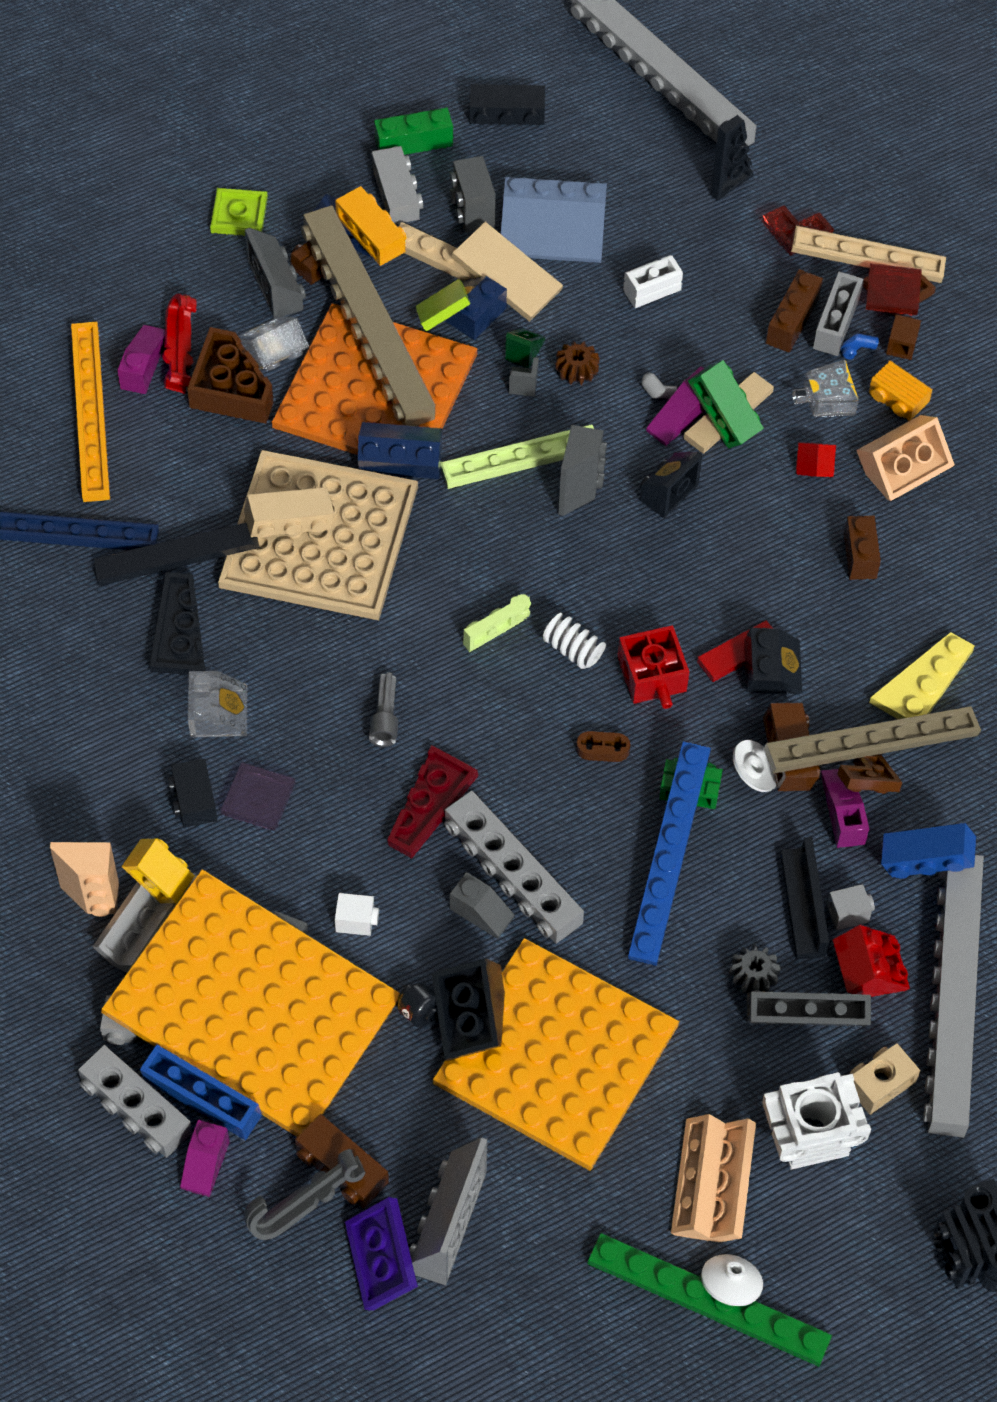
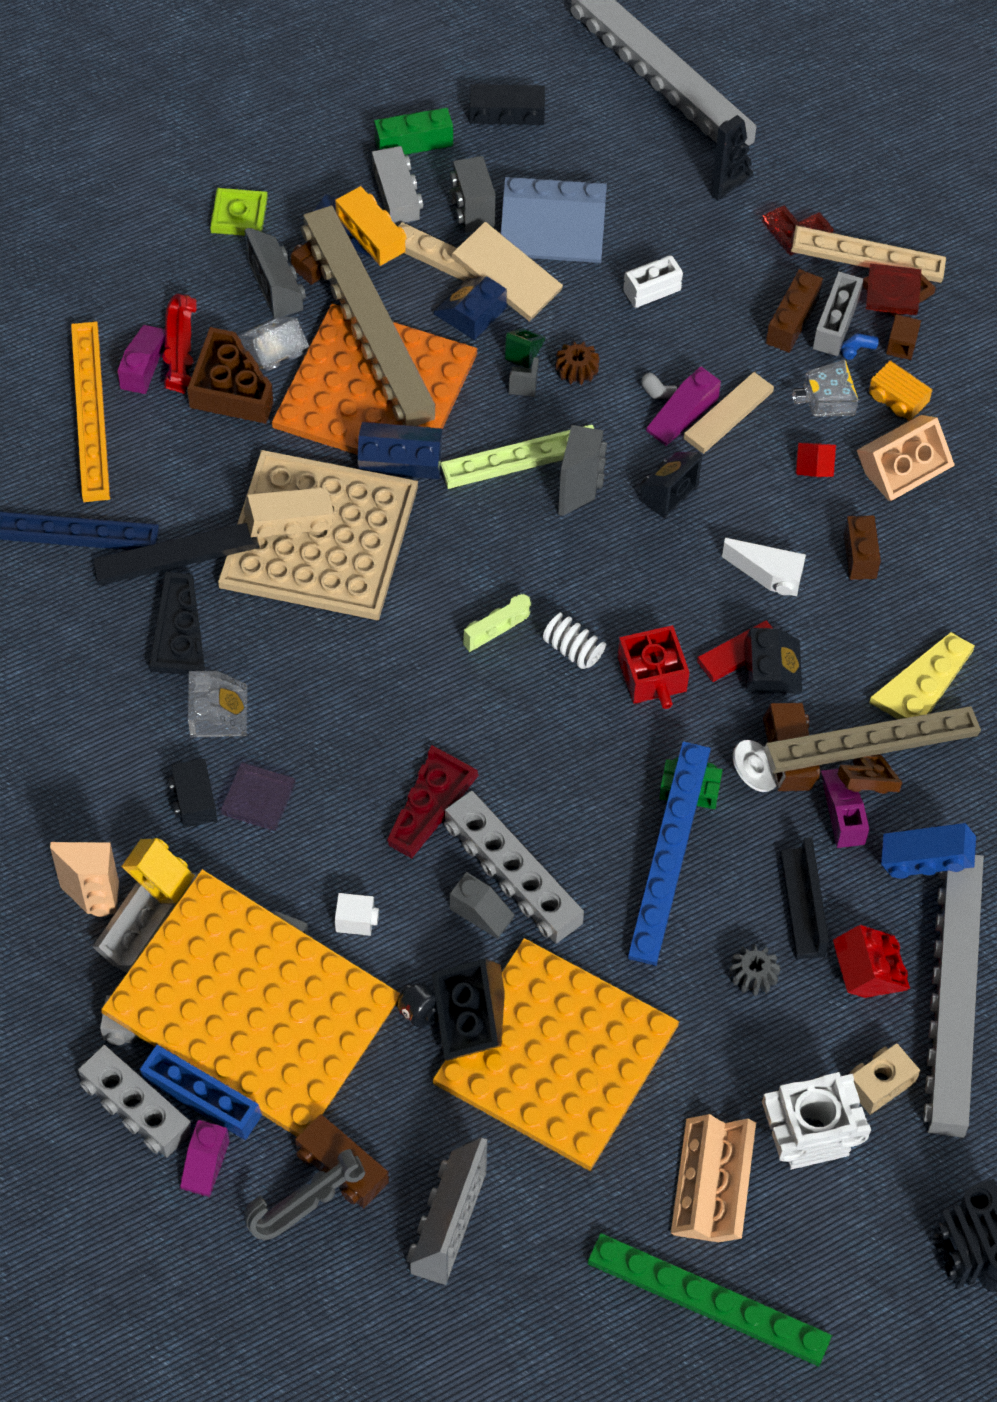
dark purple plate [345,1197,418,1311] -> none
flat silver piece [369,672,398,747] -> none
lime tile [416,279,470,331] -> none
reddish brown beam [576,731,630,762] -> none
brick [688,360,764,449] -> none
white dish [701,1254,763,1306] -> none
dark grey brick [746,992,871,1027] -> none
light grey brick [827,884,875,930] -> none
none -> white slope [722,538,806,596]

